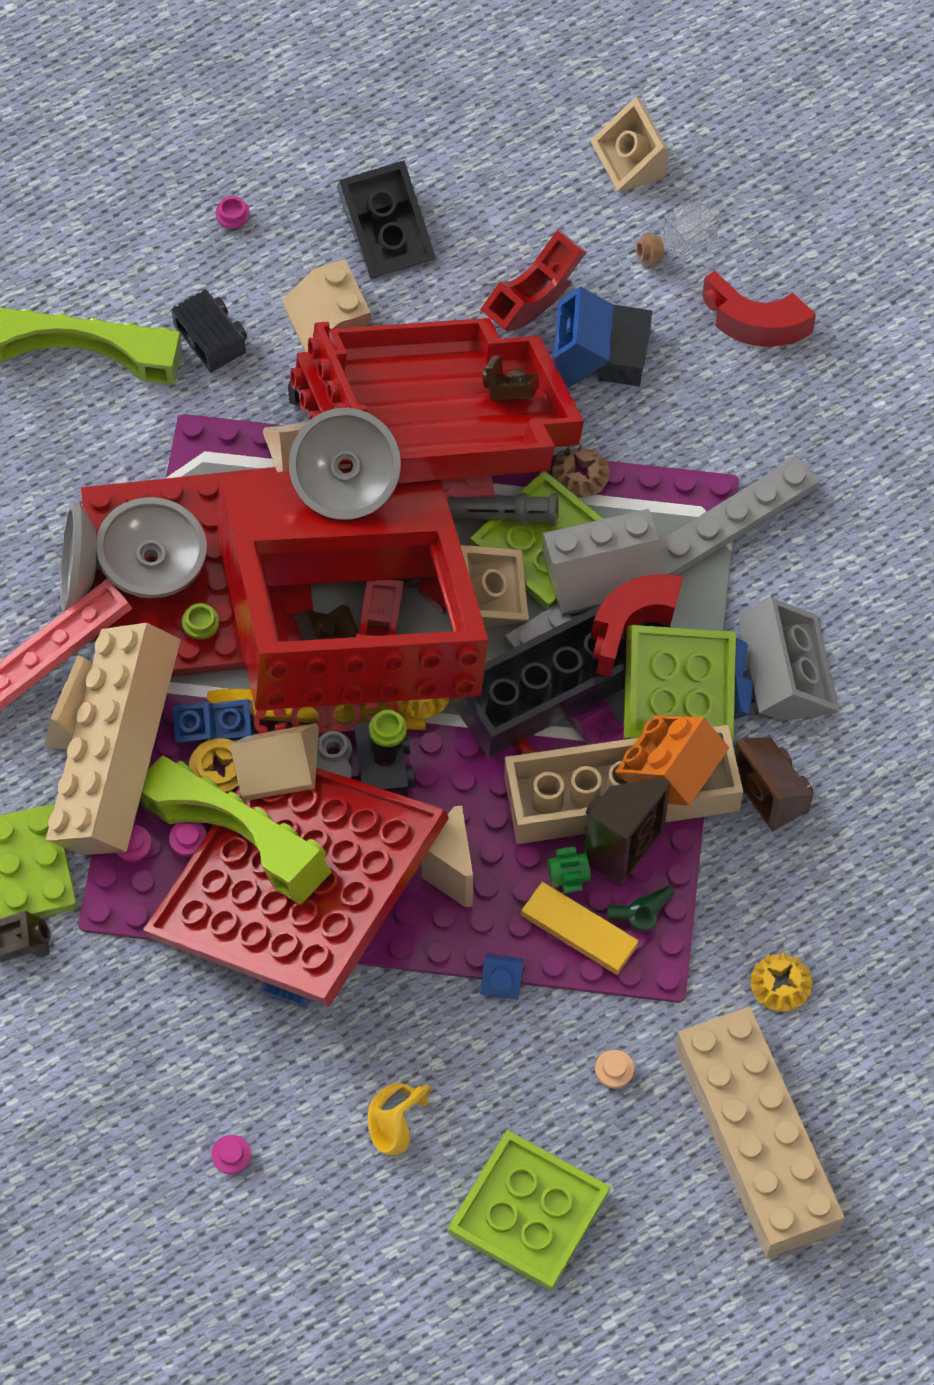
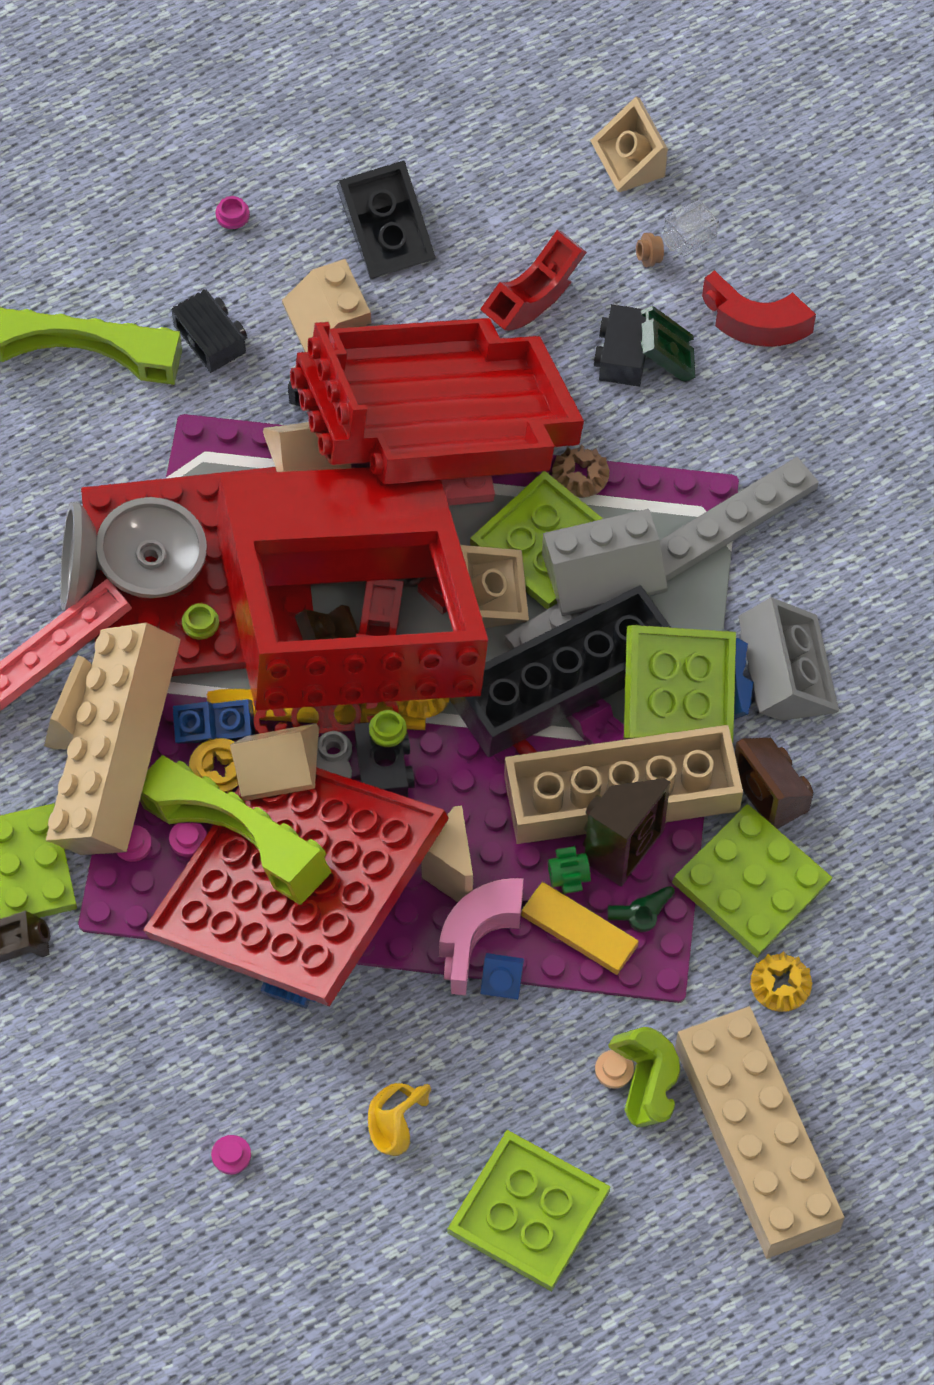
light grey dish [289,408,401,520] -> none
dark grey pin [448,493,559,526] -> none
dark brown bracket [482,355,540,400] -> none
blue slope [554,286,613,389] -> none
red arch [590,574,683,677] -> none
orange slope [615,715,729,806] -> none
none -> bright pink arch [439,878,524,995]
none -> lime animal [608,1027,680,1127]
none -> dark green plate [641,305,696,382]
none -> lime plate [672,803,833,958]

